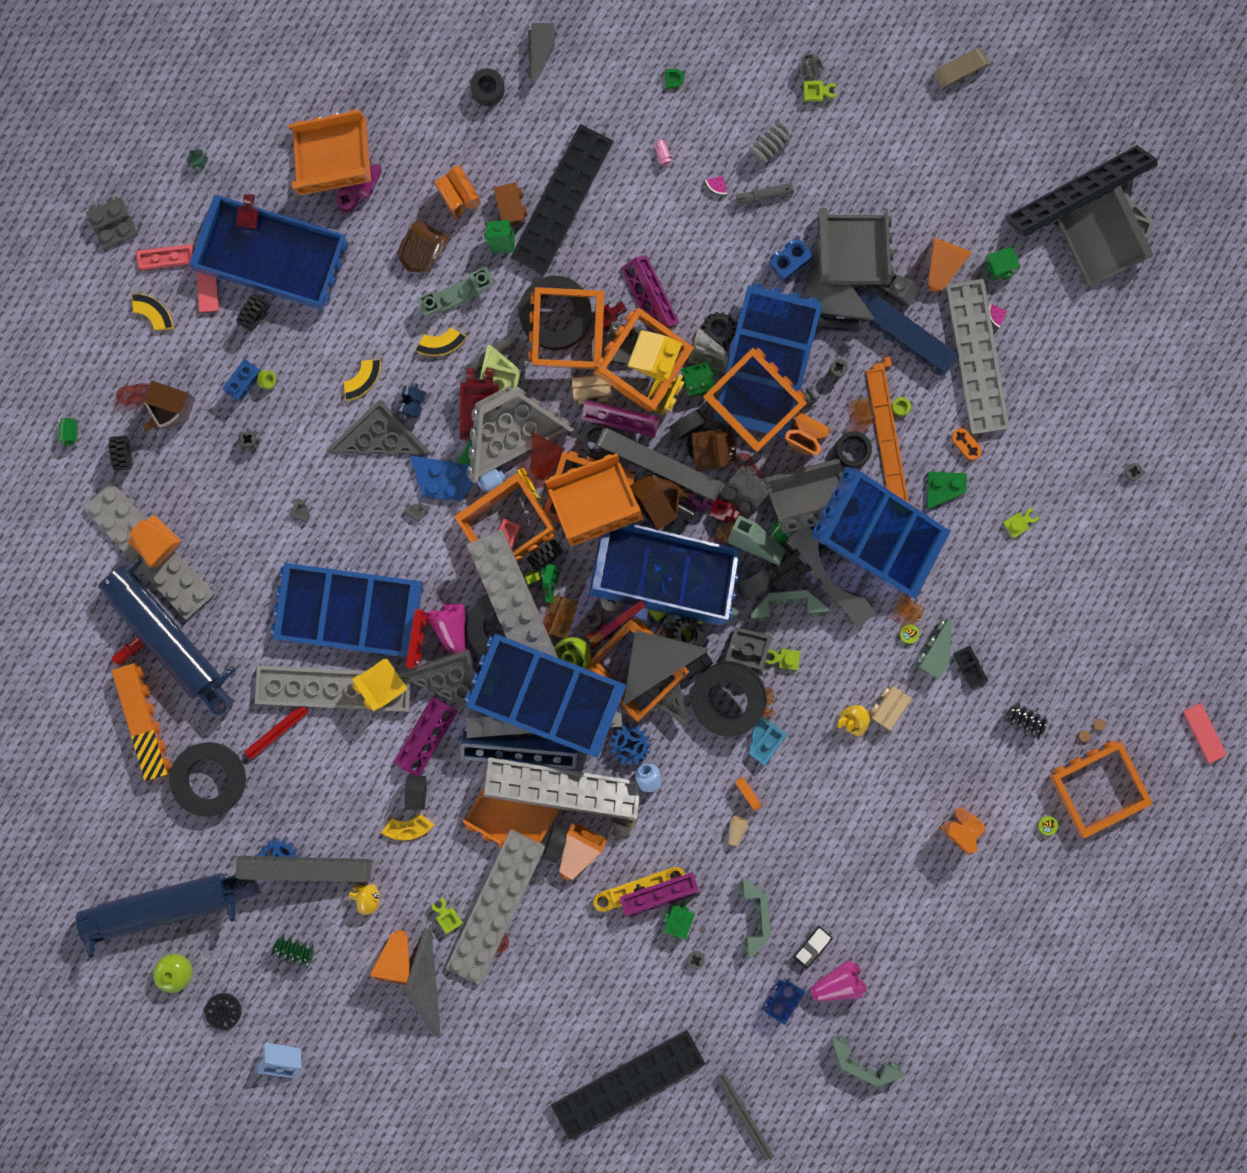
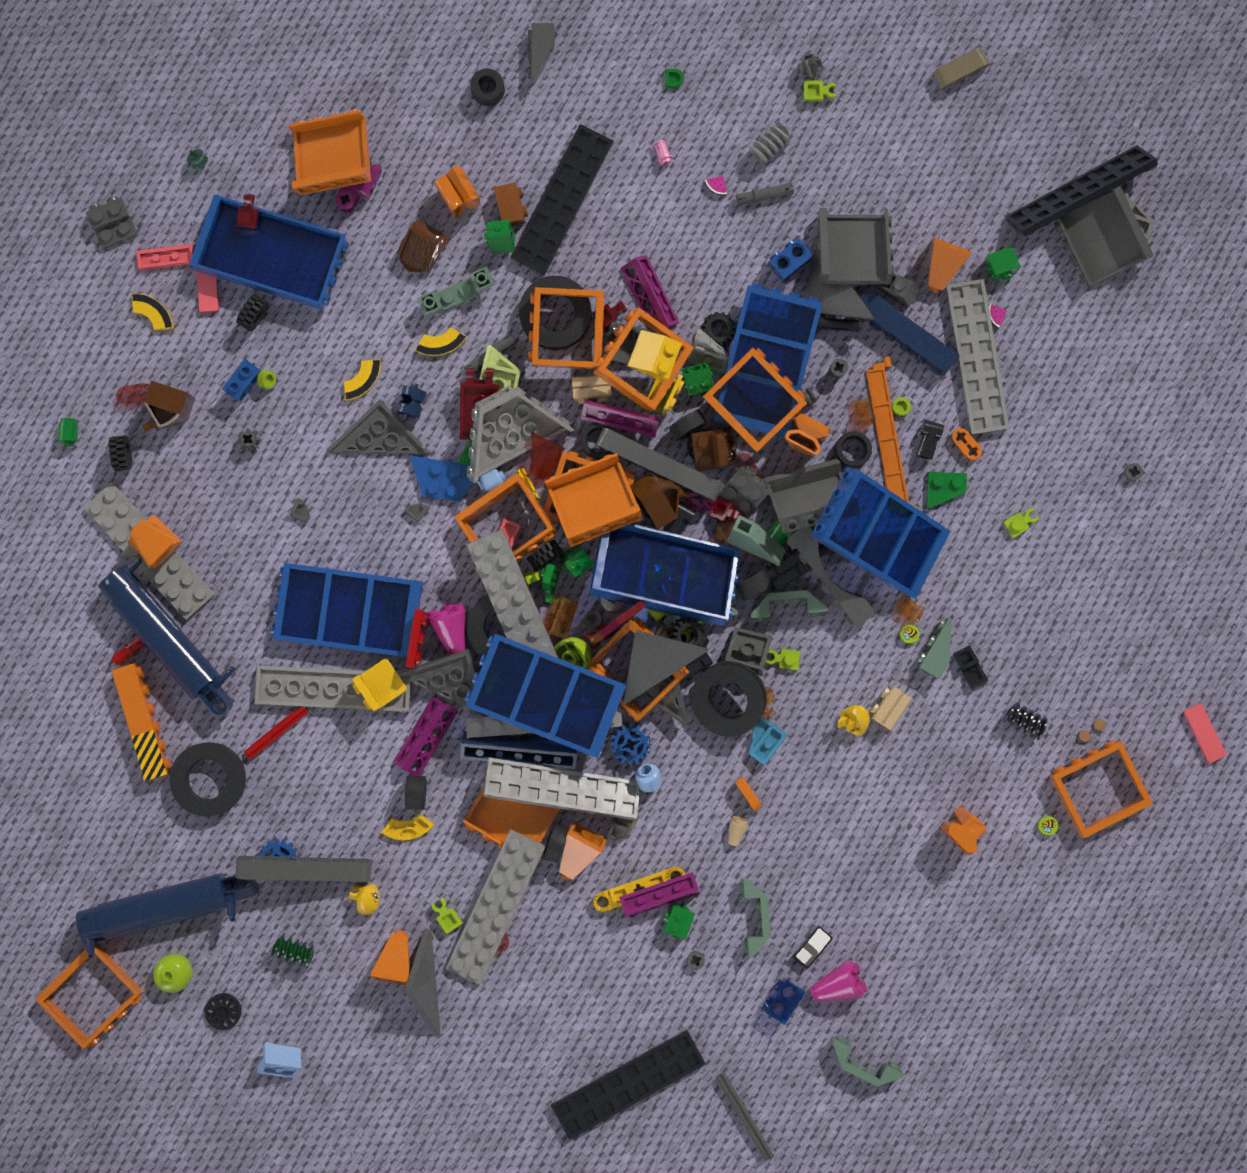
none -> orange window [35,943,144,1049]
none -> green head [559,544,594,578]
none -> black piece [916,419,944,460]

